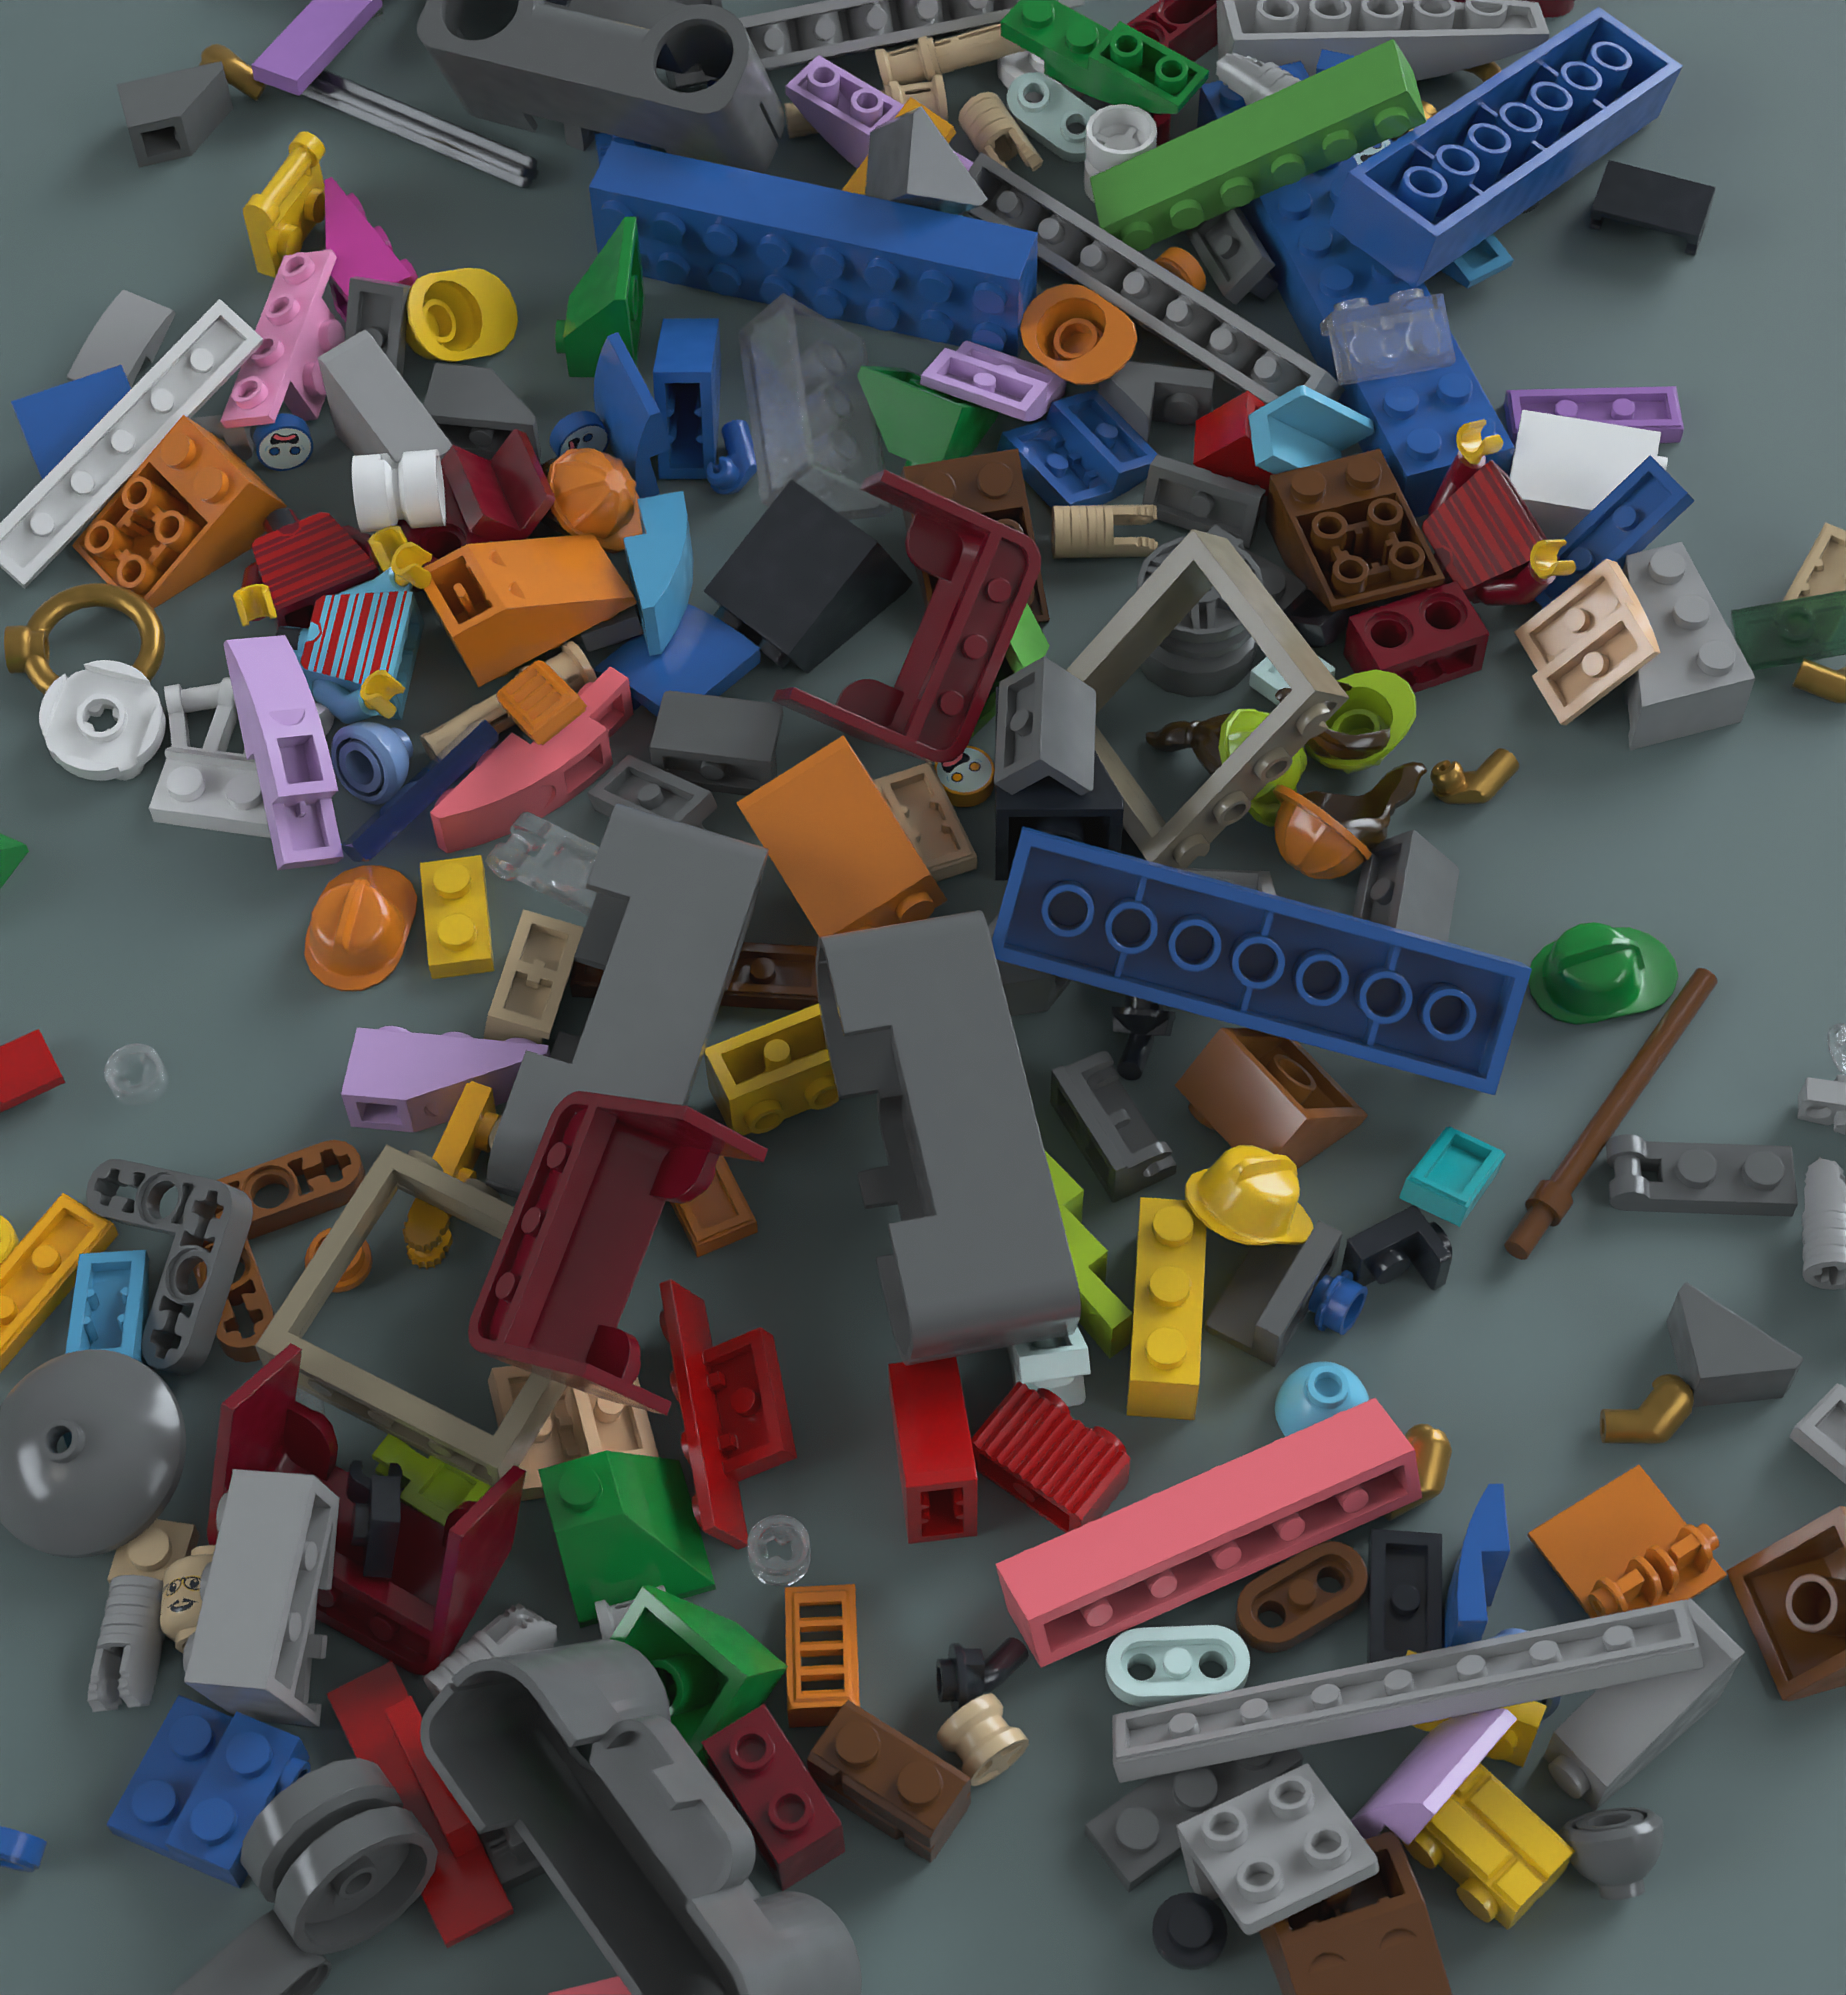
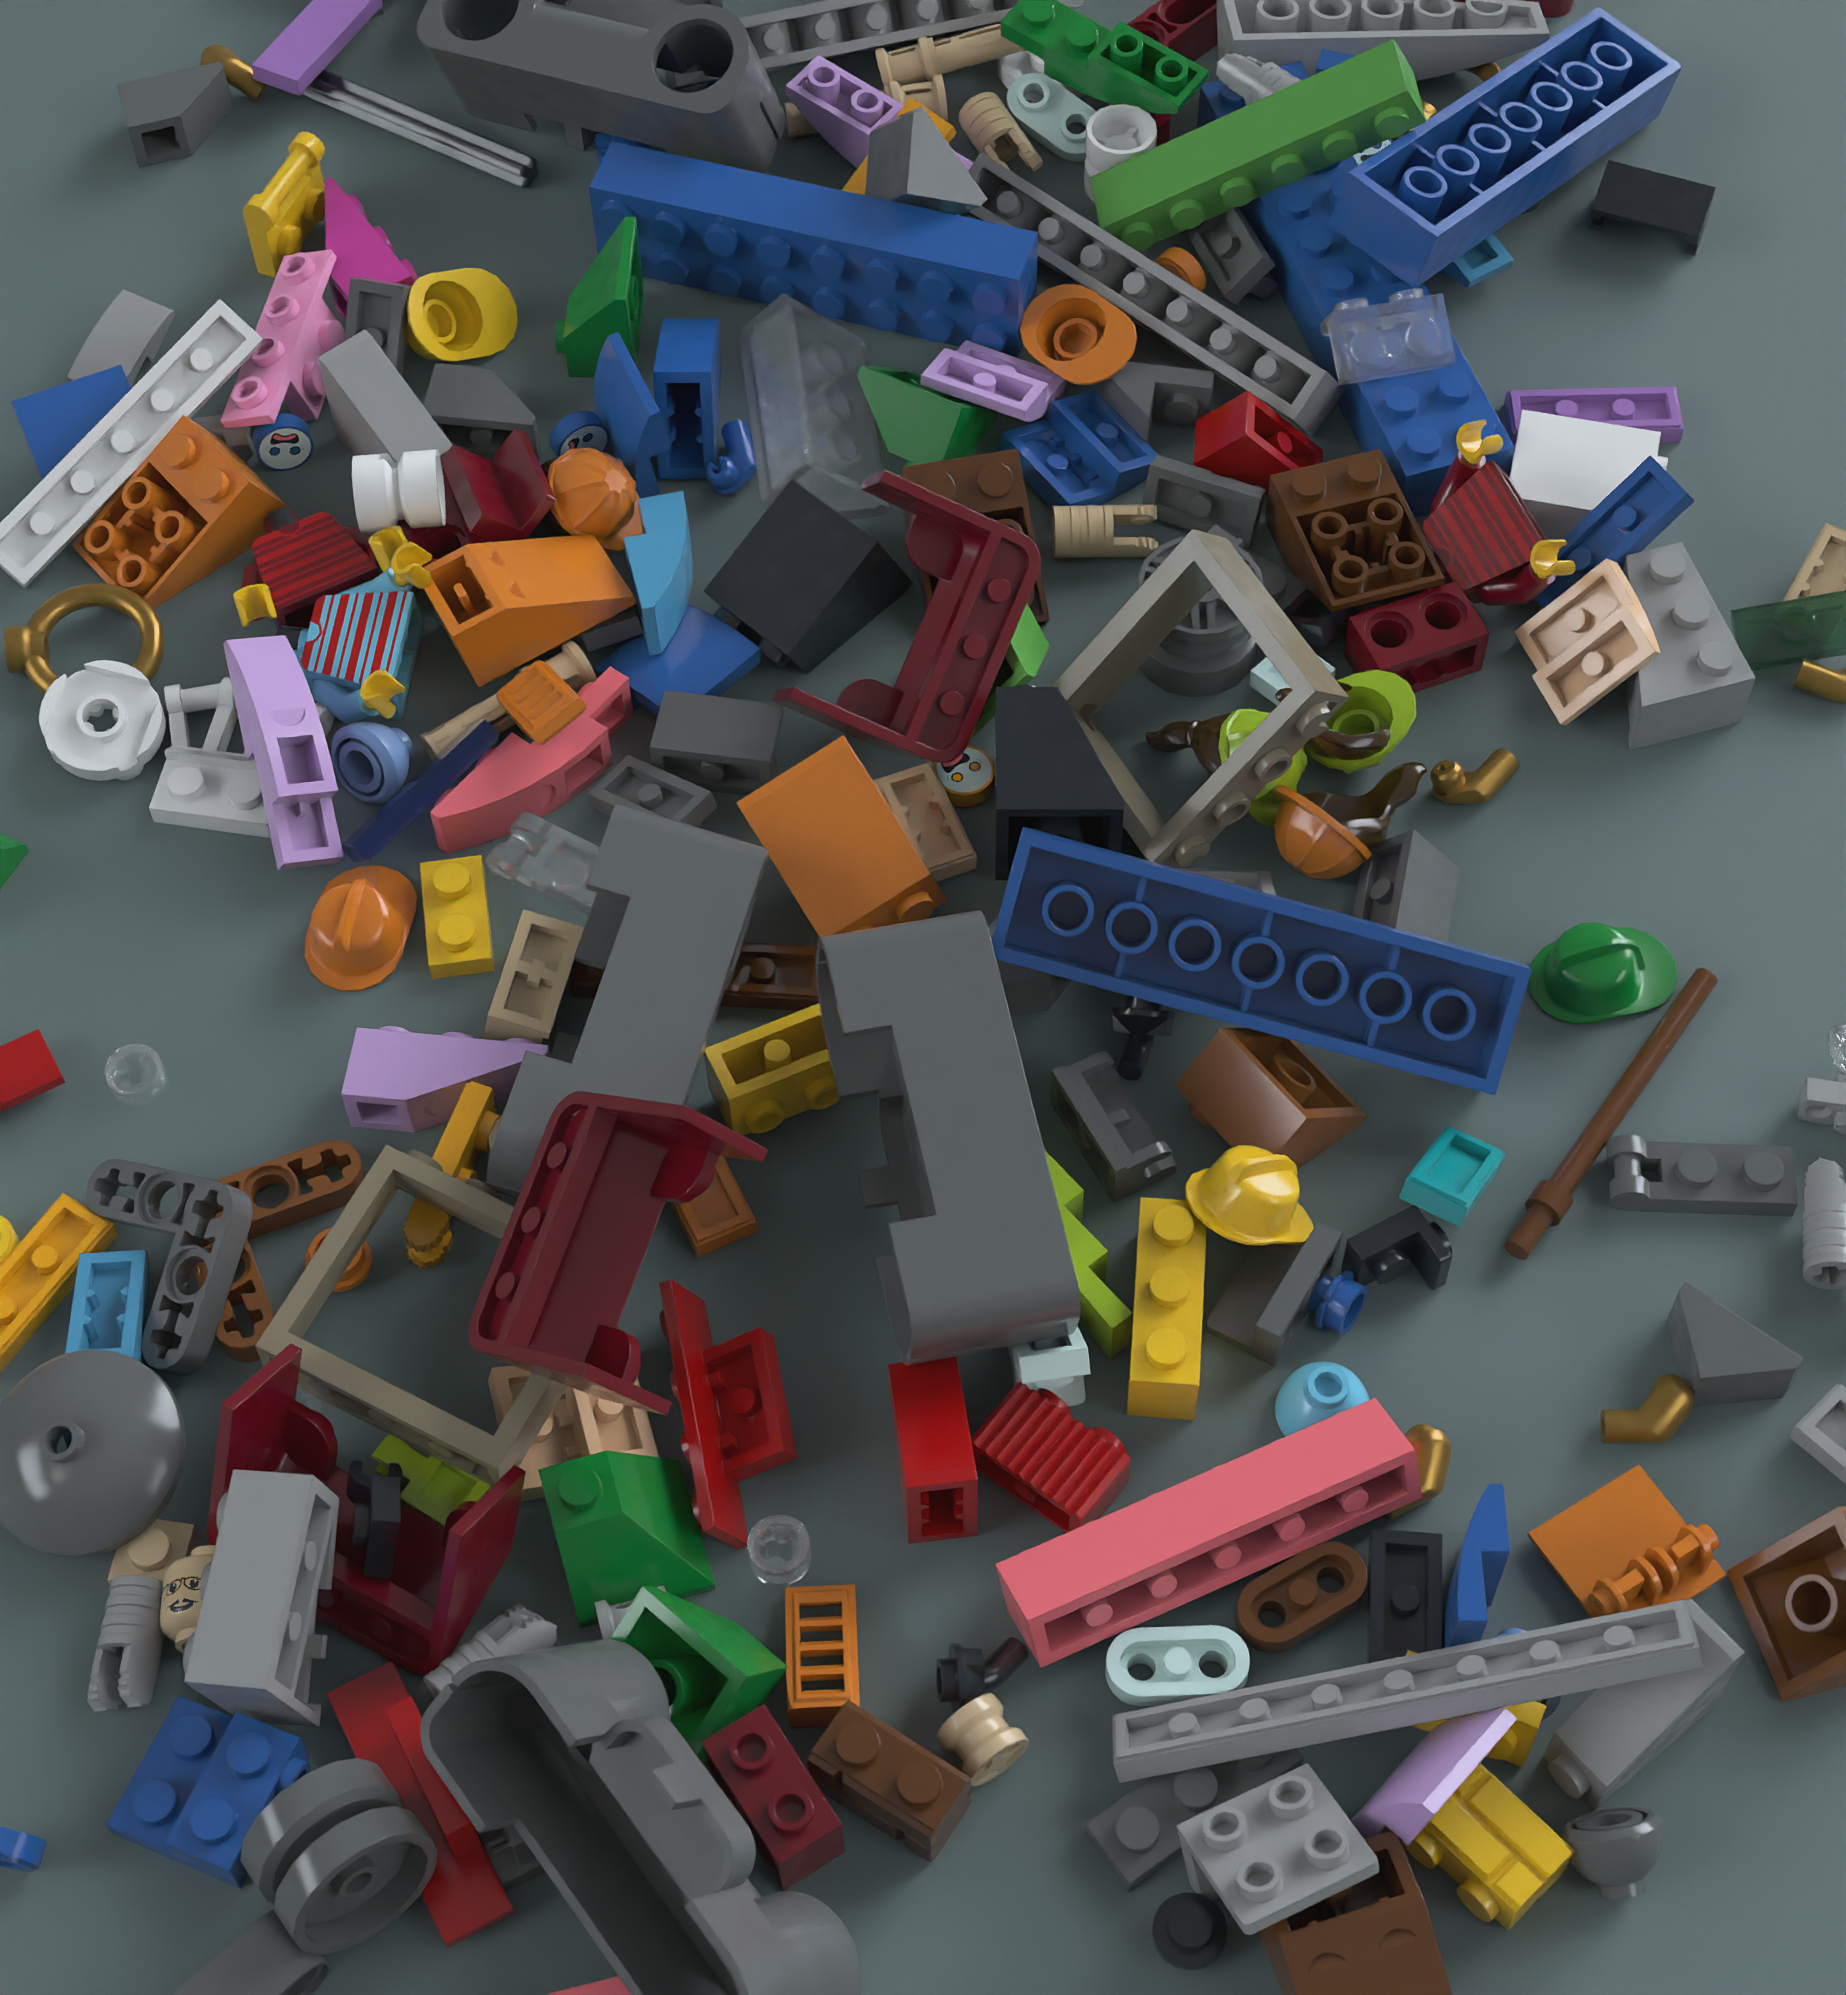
dark grey panel [994,656,1096,796] -> none
medium azure panel [1248,385,1375,474] -> none

